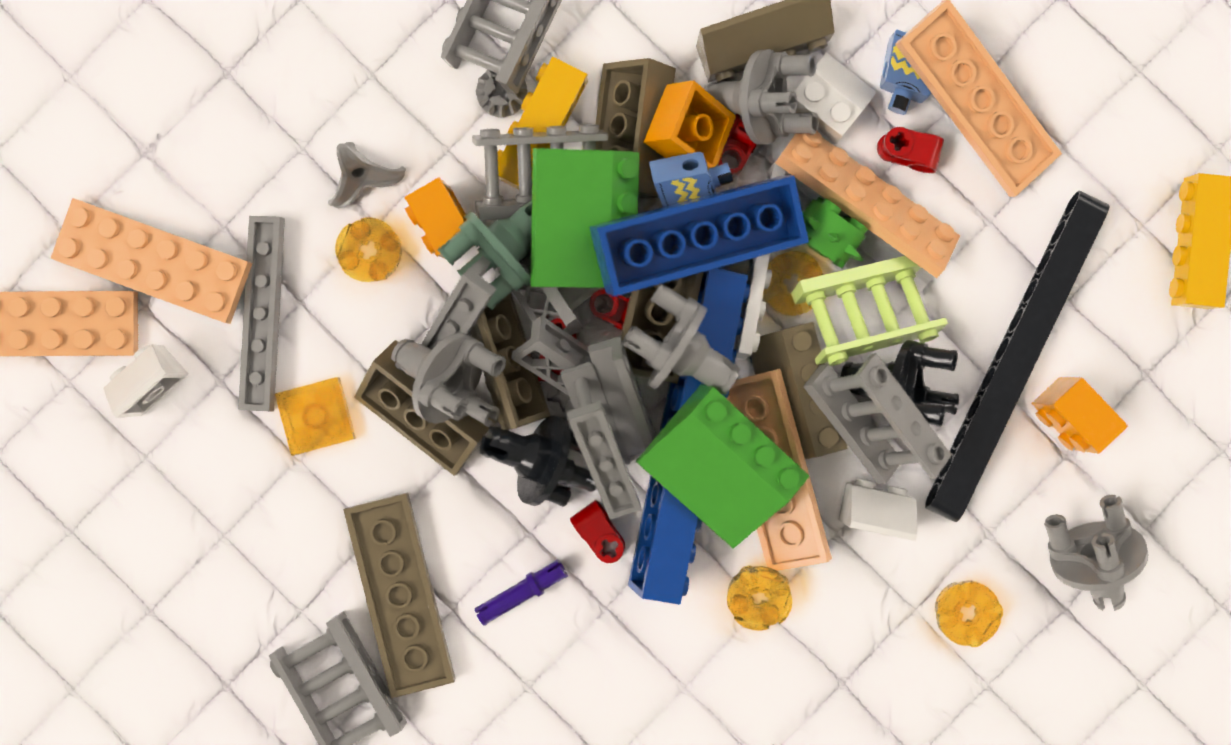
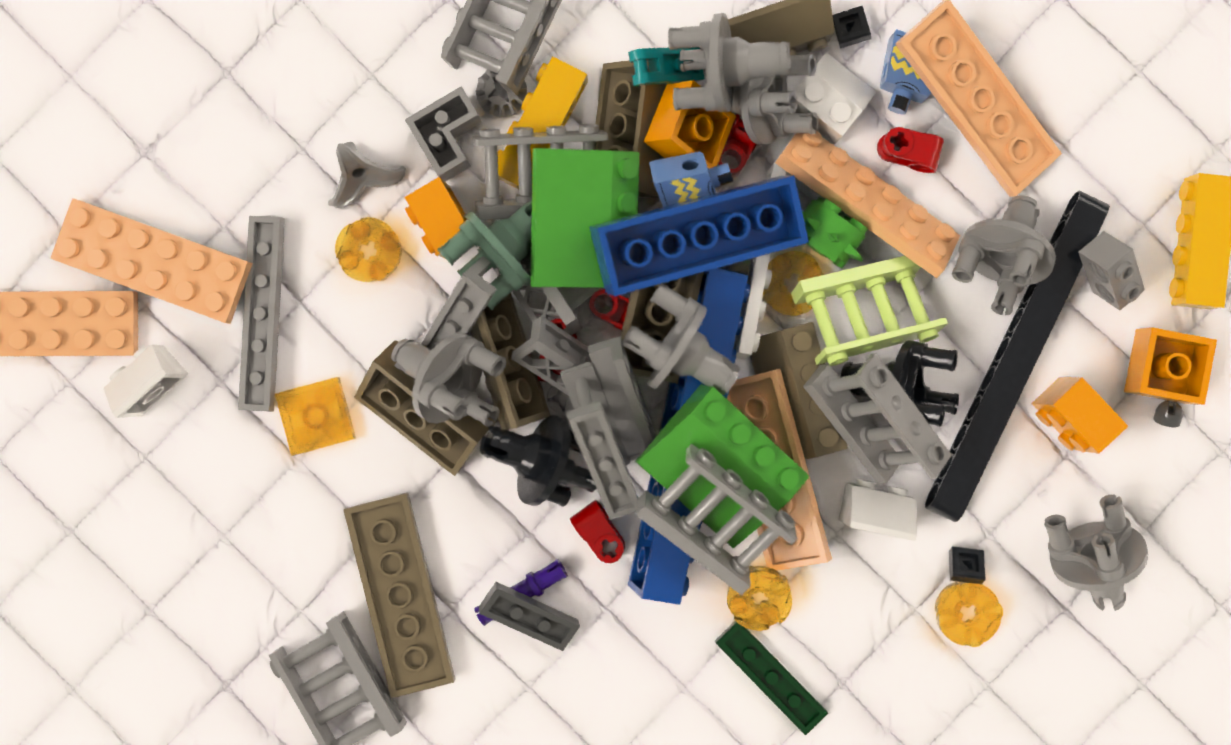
none -> light grey brick [405,86,482,182]
none -> dark grey plate [479,581,580,651]
none -> teal plate [628,47,705,86]
none -> light grey fence [636,444,797,595]
none -> light grey piece [668,13,791,112]
none -> dark green tile [715,619,829,736]
none -> black tile [833,5,872,49]
none -> black tile [949,546,986,585]
none -> light grey piece [952,195,1056,316]
none -> light grey brick [1078,231,1145,311]
none -> light orange brick [1124,327,1217,405]
none -> dark grey hinge [1153,400,1183,428]

